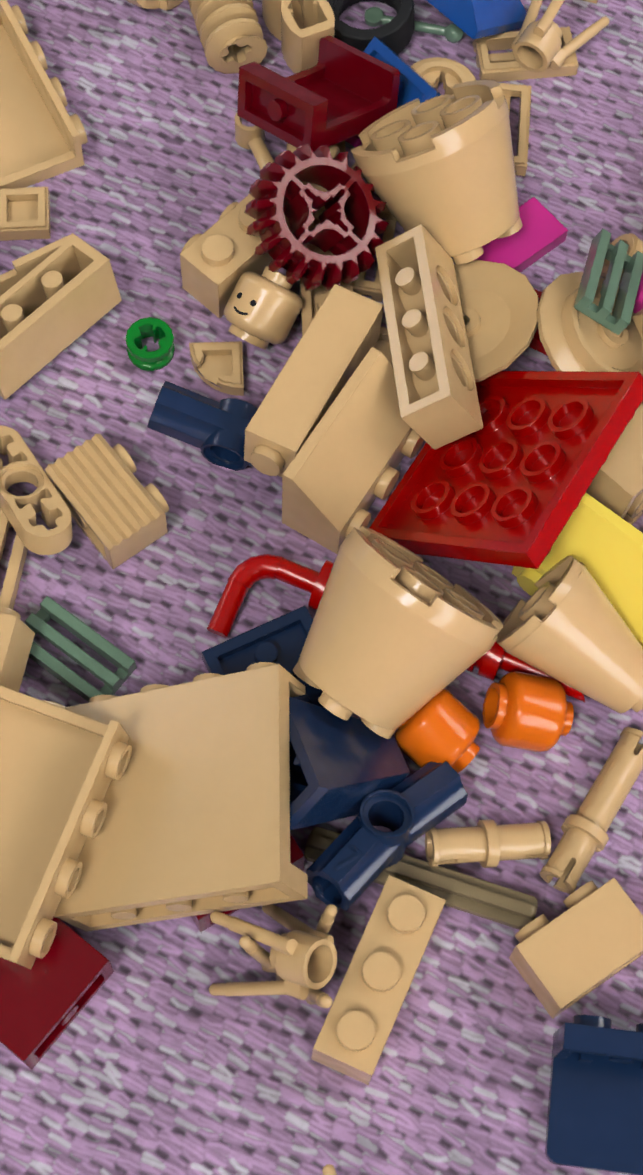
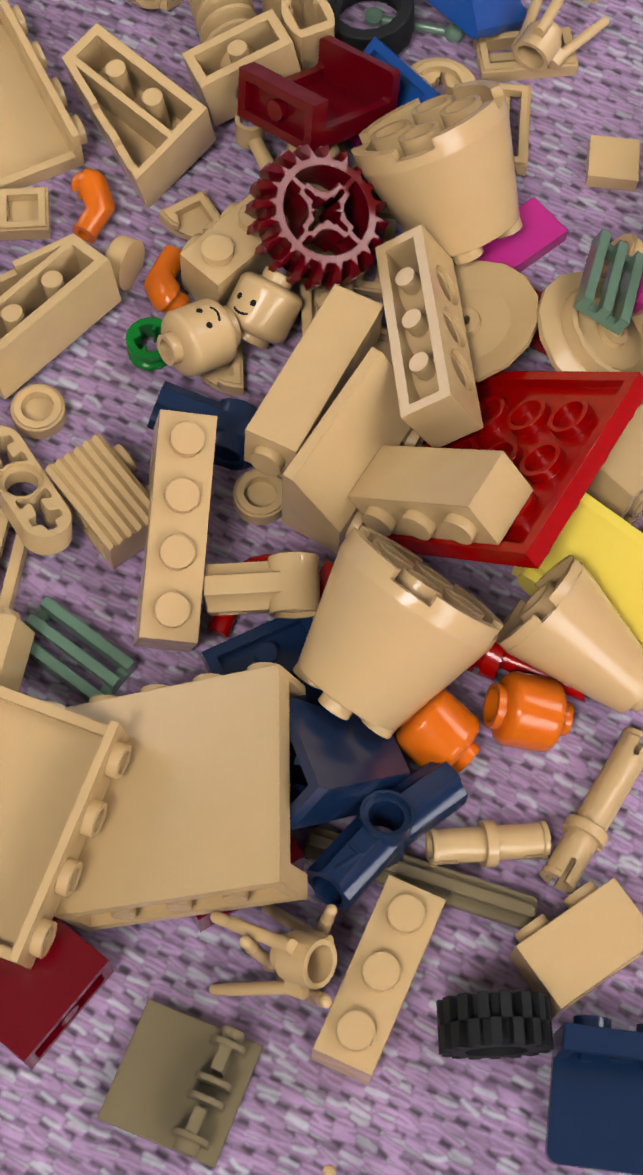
none -> tan tile [10,384,67,439]
none -> tan wedge [62,23,216,209]
none -> orange arm [71,168,115,244]
none -> dark tan hinge [97,999,263,1168]
none -> tan tile [105,235,145,291]
none -> tan arch [133,409,218,652]
none -> orange arm [144,245,190,314]
none -> tan head [157,298,241,377]
none -> tan tile [159,190,220,240]
none -> tan brick [181,8,301,127]
none -> tan piece [203,552,320,619]
none -> tan tile [233,469,282,525]
none -> tan brick [347,445,533,545]
none -> black tyre [436,990,554,1060]
none -> tan tile [585,135,640,192]

